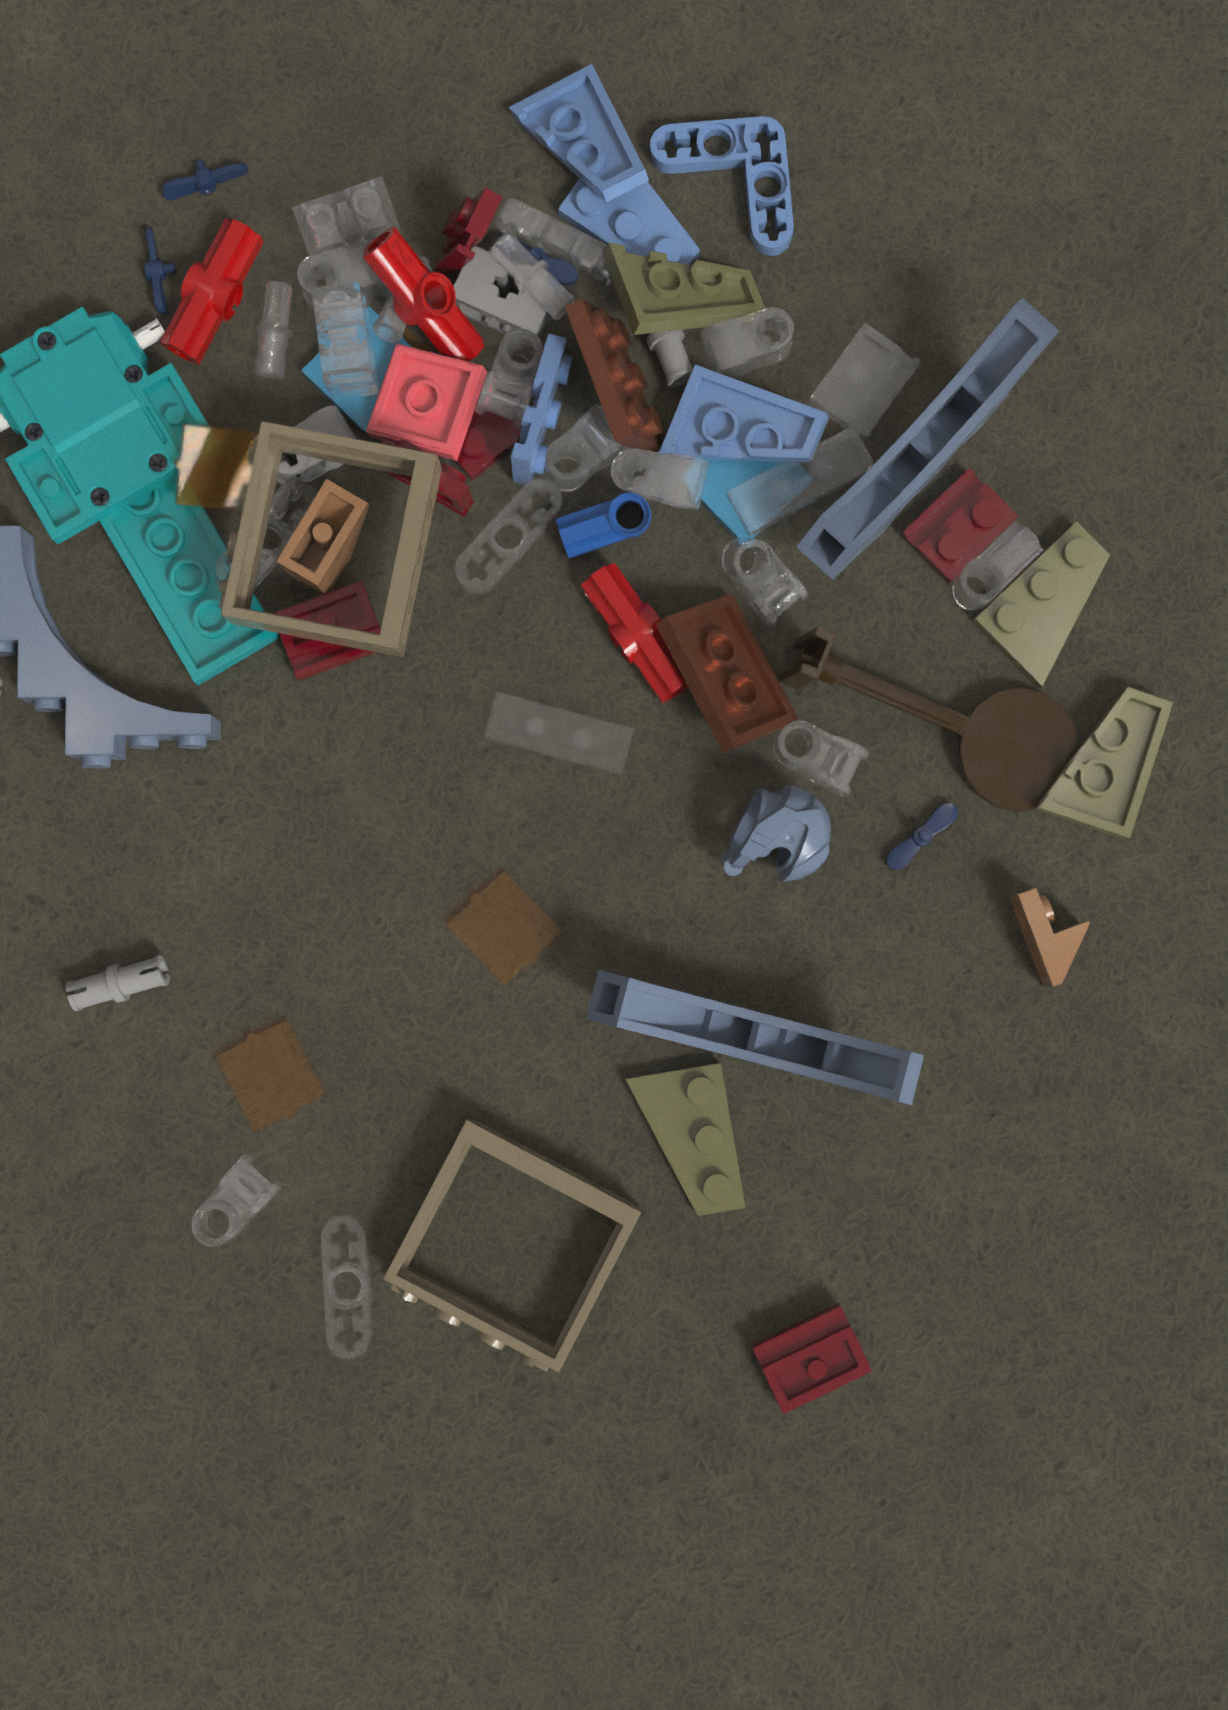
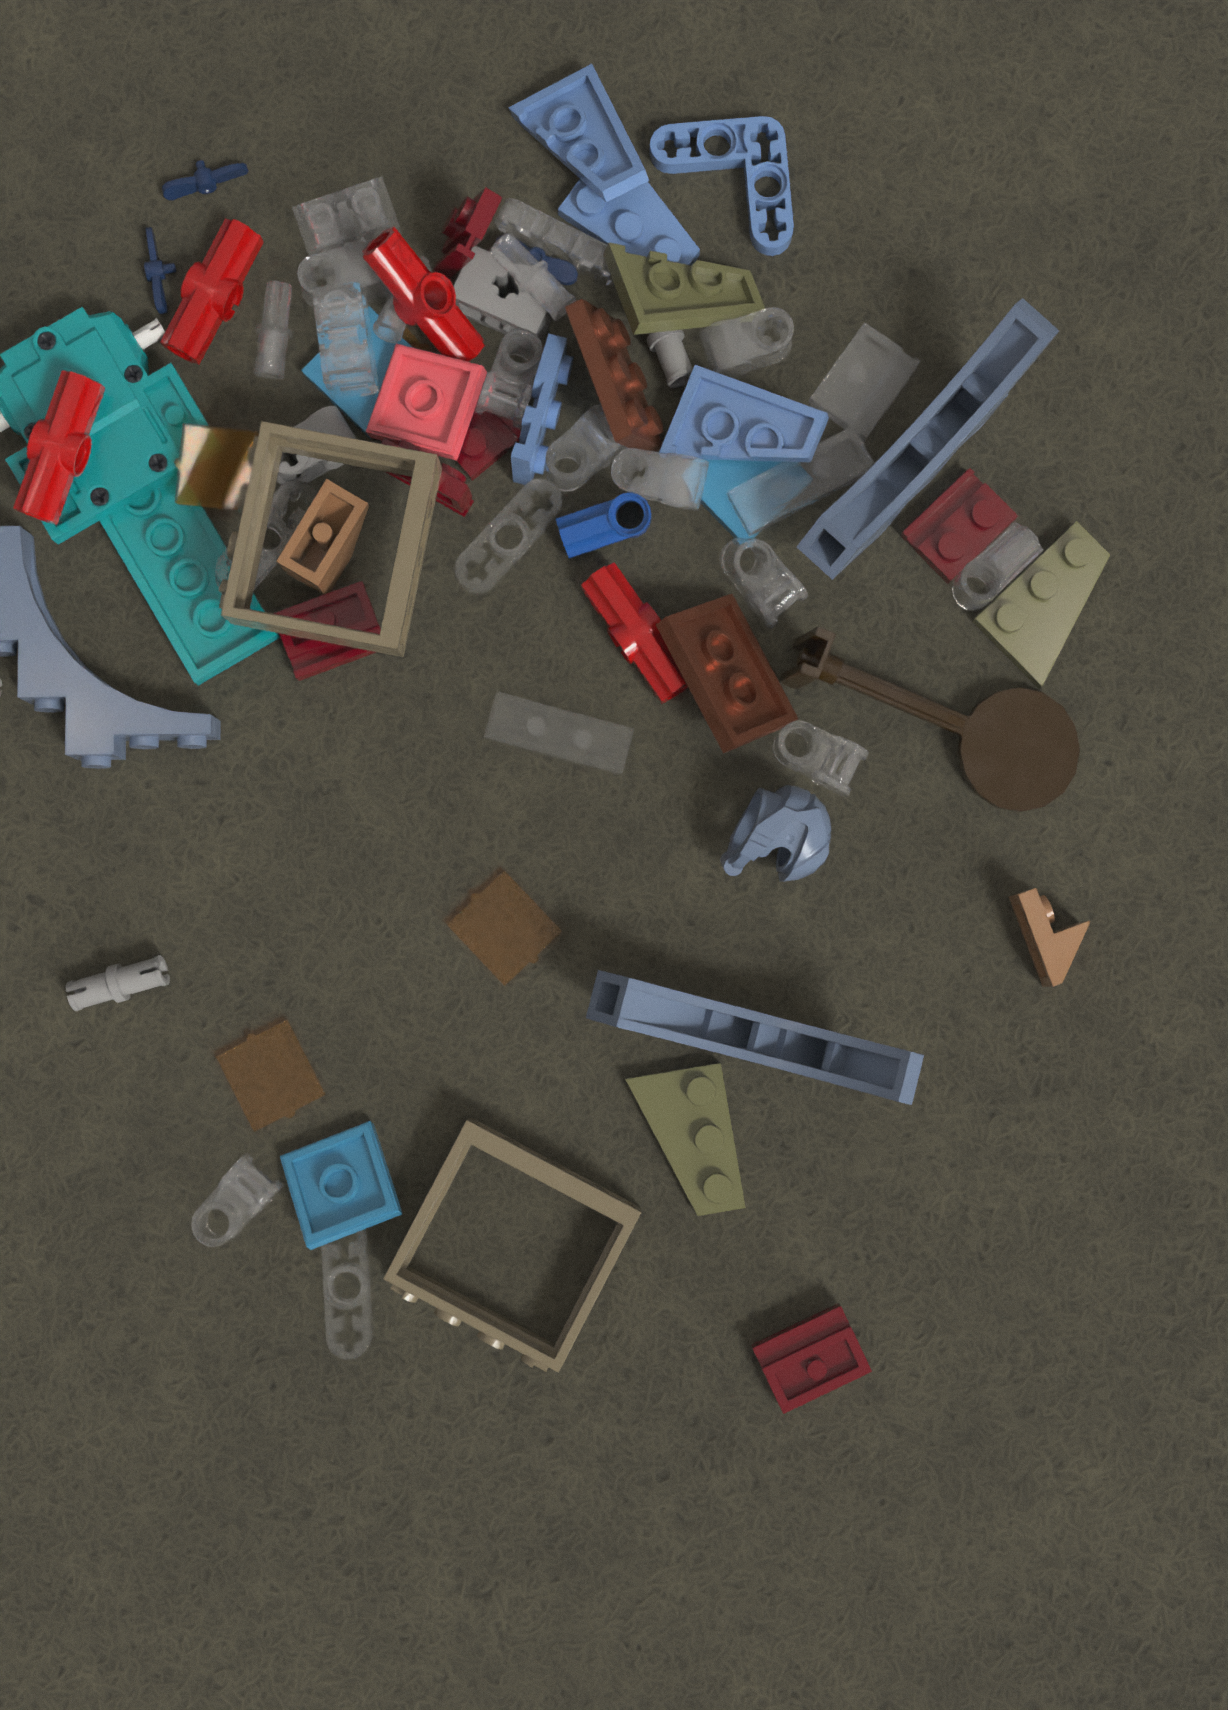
dark blue piece [886,803,958,870] -> none
olive wing [1034,687,1173,840] -> none
none -> red piece [13,370,105,525]
none -> dark azure tile [280,1121,403,1250]

